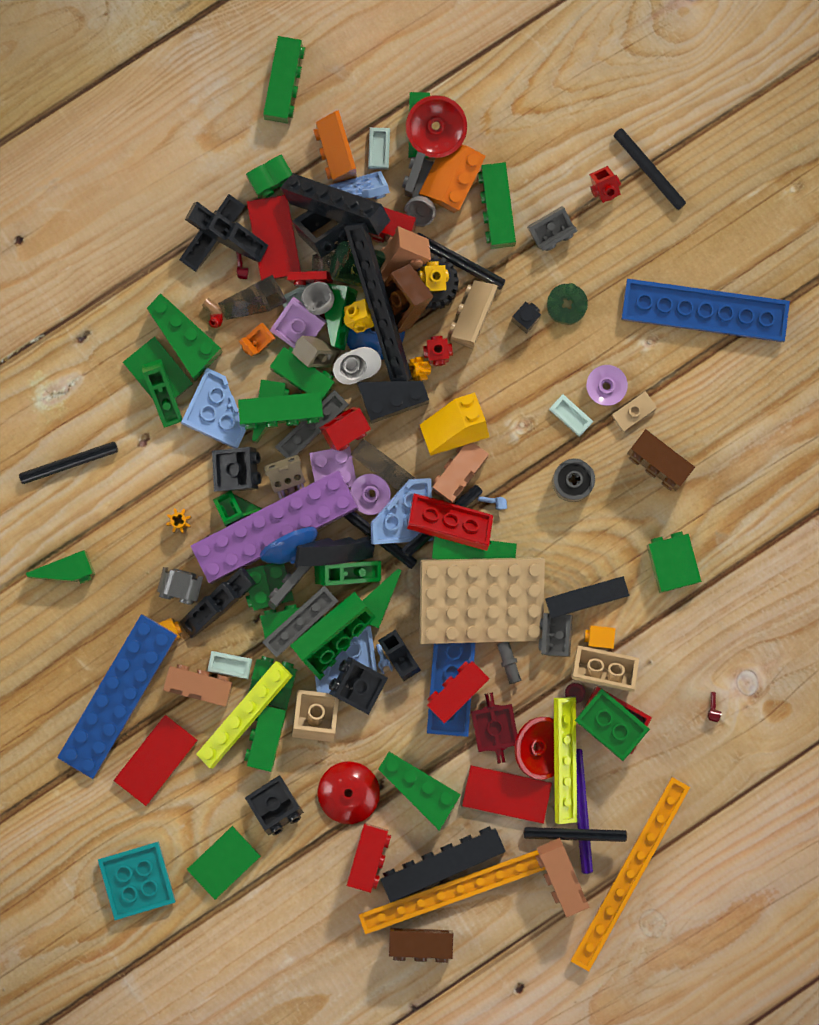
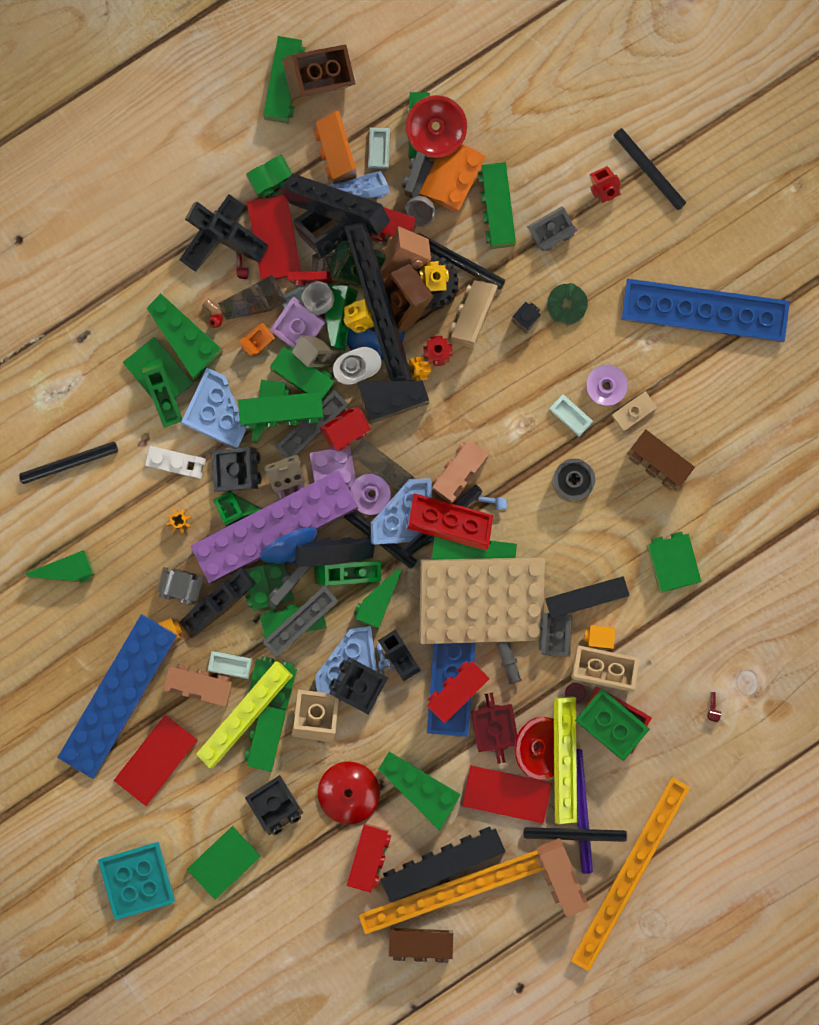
green wedge [290,592,375,680] -> none
yellow slope [419,393,489,456] -> none
none -> white plate [145,446,206,479]
none -> reddish brown brick [282,44,356,99]

